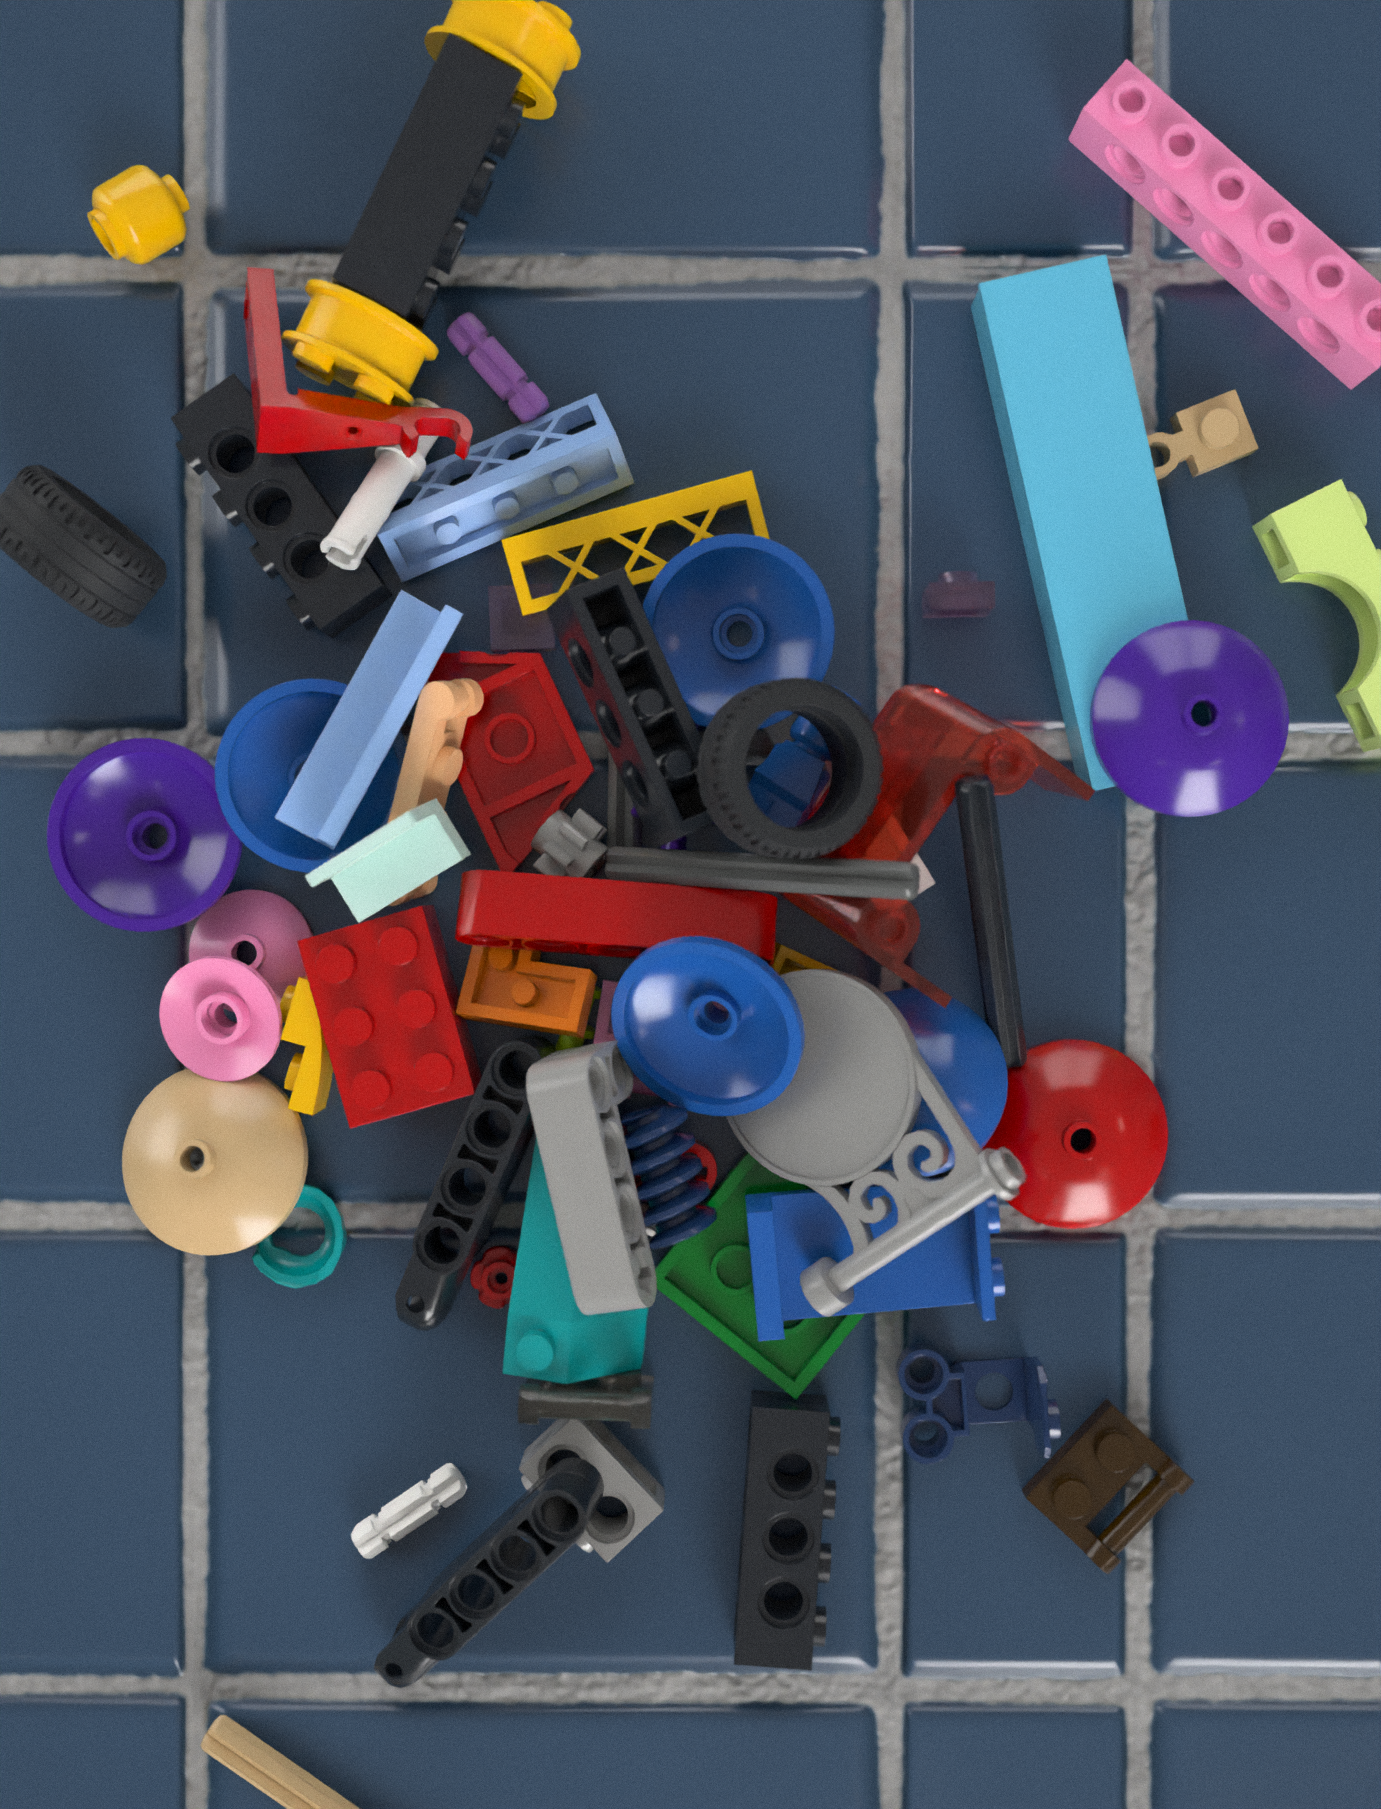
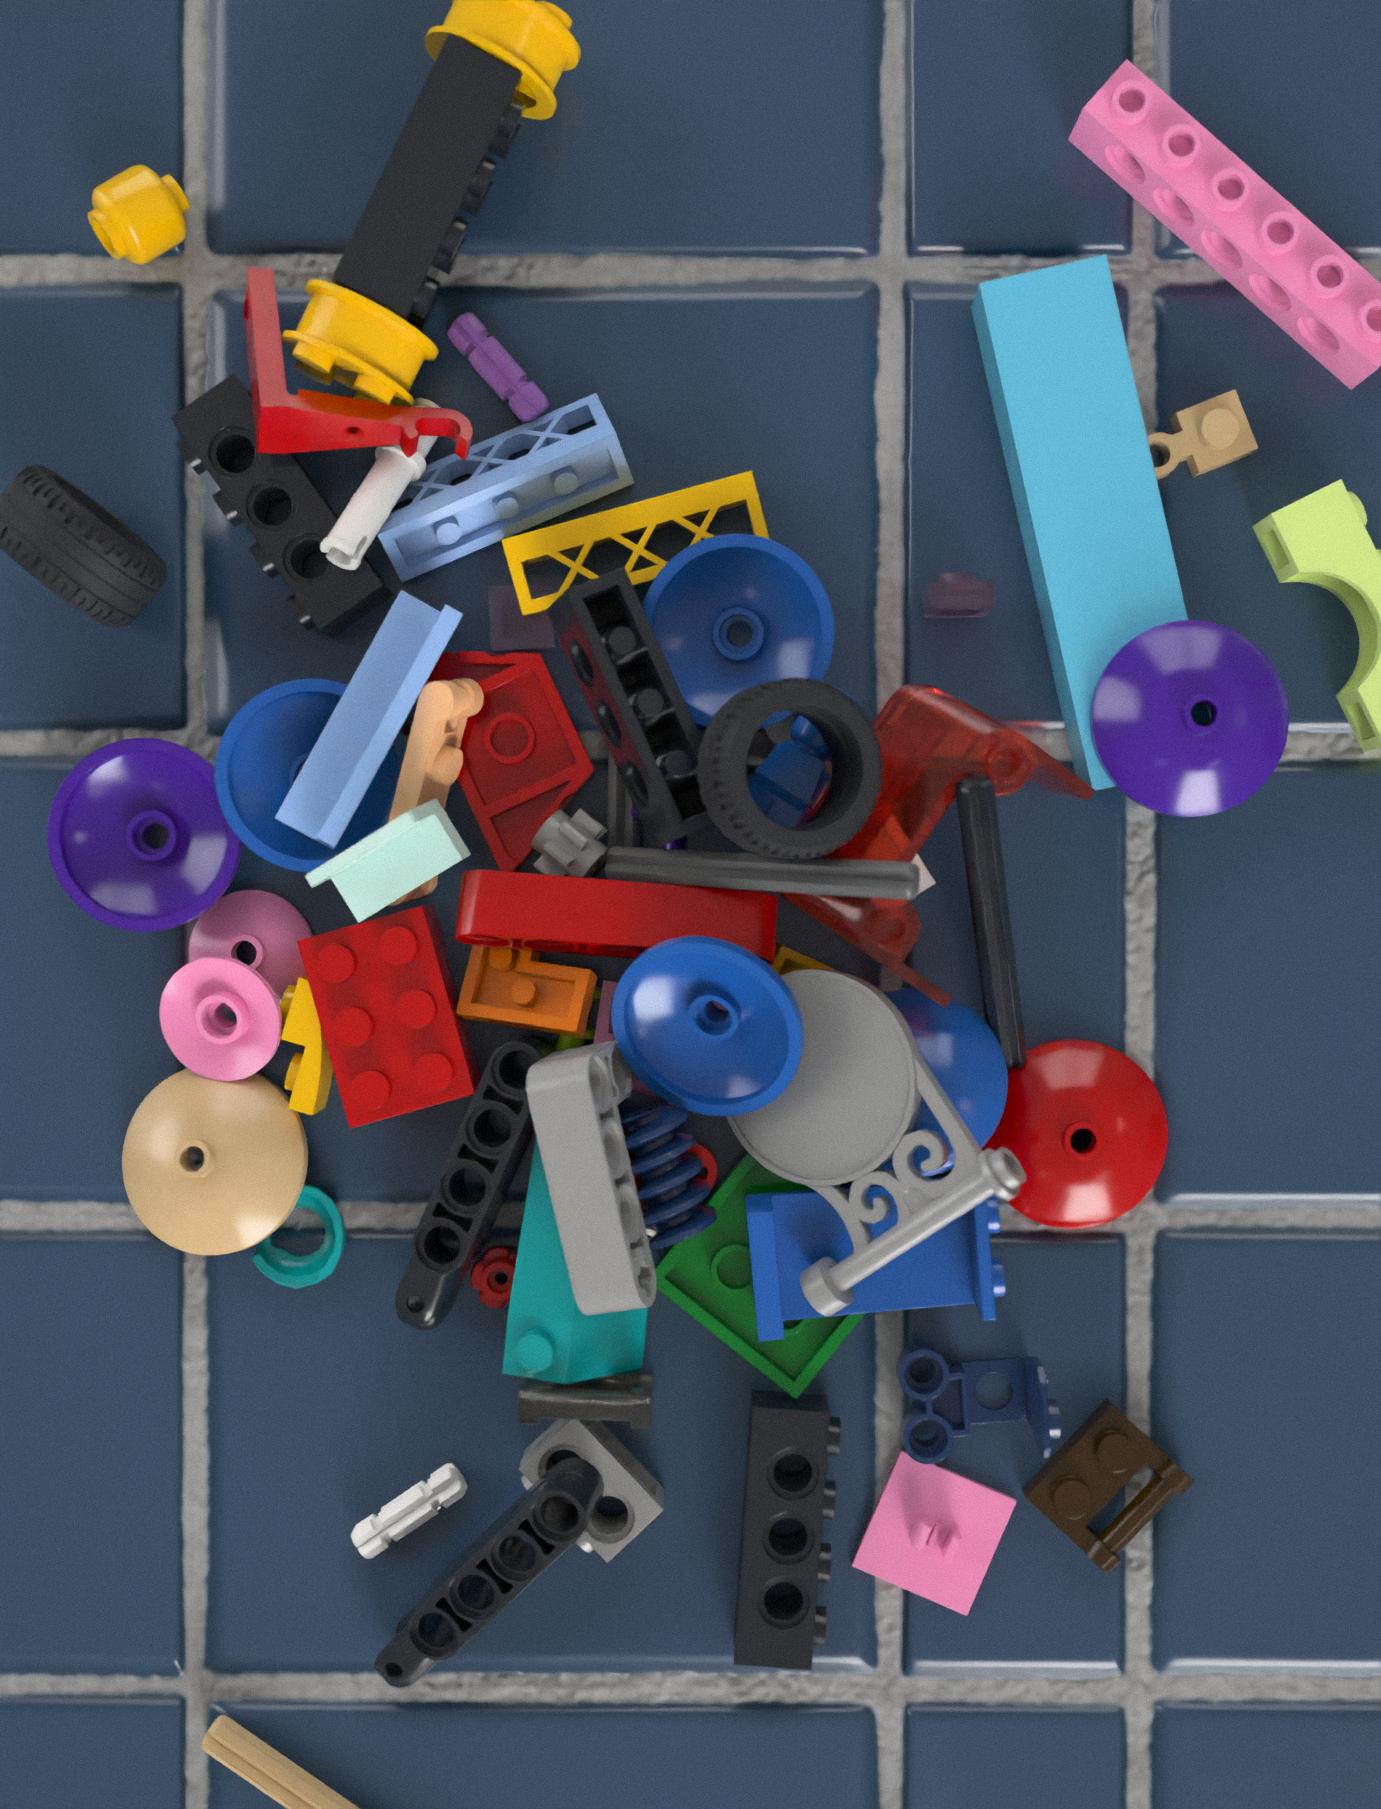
none -> bright pink piece [851,1448,1017,1616]

